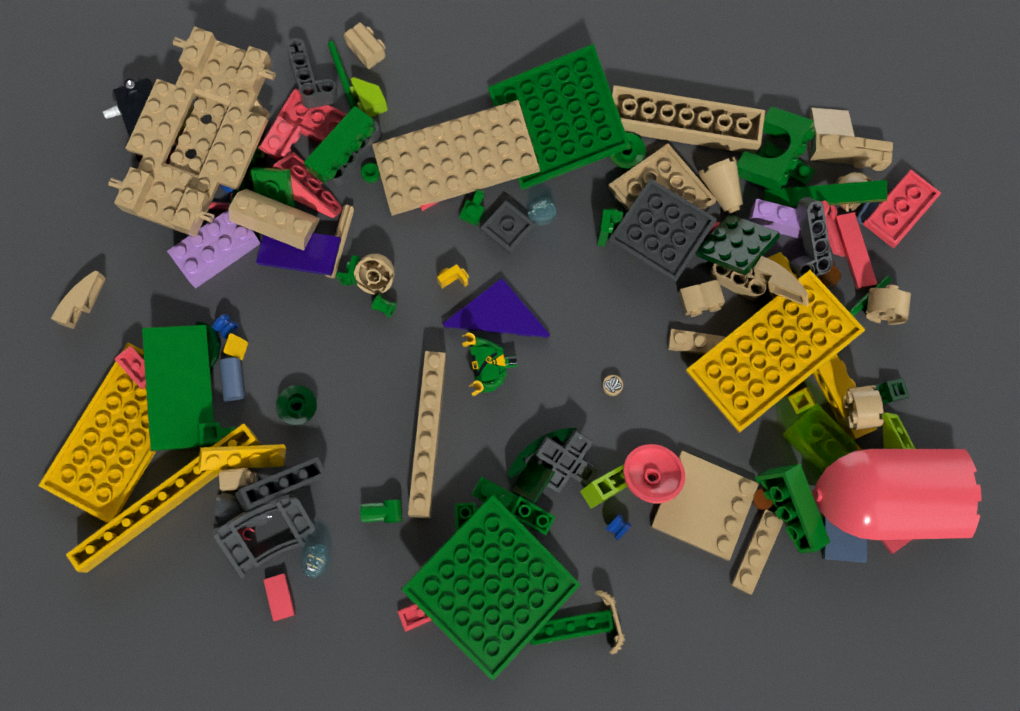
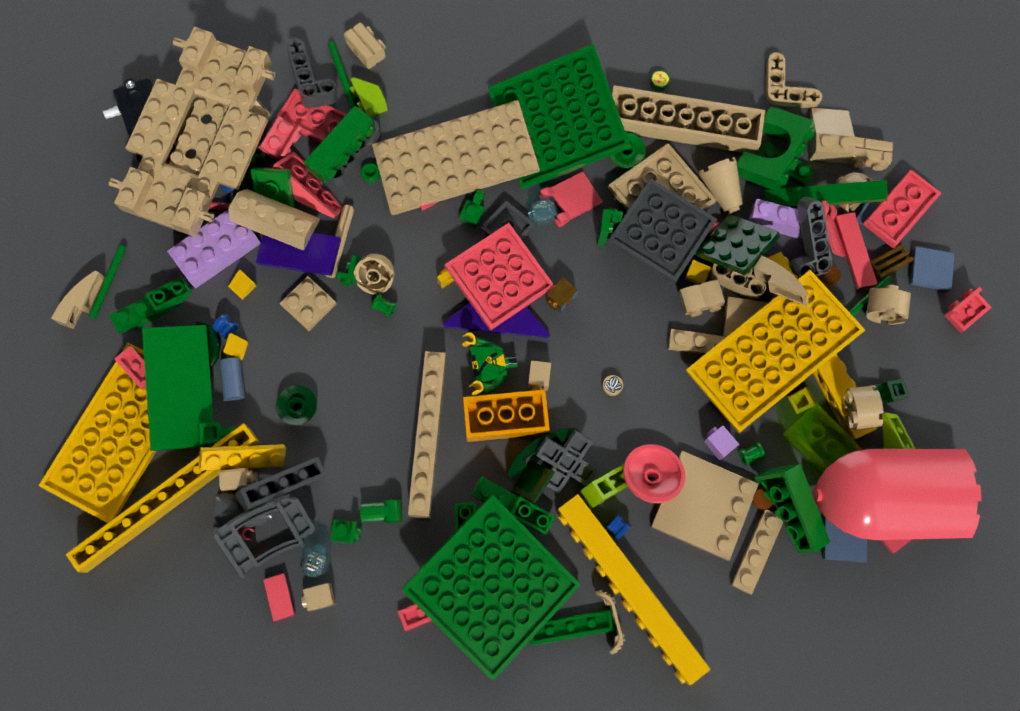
none -> green bar [88,245,127,319]
none -> green slope [108,277,192,334]
none -> yellow slope [228,270,256,300]
none -> tan plate [279,276,337,331]
none -> tan brick [301,583,336,611]
none -> green bracket [330,519,362,544]
none -> coral plate [444,223,555,331]
none -> light orange brick [463,390,550,442]
none -> tan brick [528,361,551,391]
none -> coral flag [539,172,603,228]
none -> pearl gold brick [546,277,578,313]
none -> yellow brick [557,494,711,686]
none -> tile [650,70,670,90]
none -> yellow tile [685,260,711,285]
none -> lavender brick [704,426,739,460]
none -> tan slope [723,297,767,336]
none -> green bush [738,441,766,466]
none -> tan beam [766,52,822,108]
none -> pearl gold tile [871,244,914,280]
none -> sand blue tile [910,246,955,292]
none -> coral bracket [944,287,992,333]

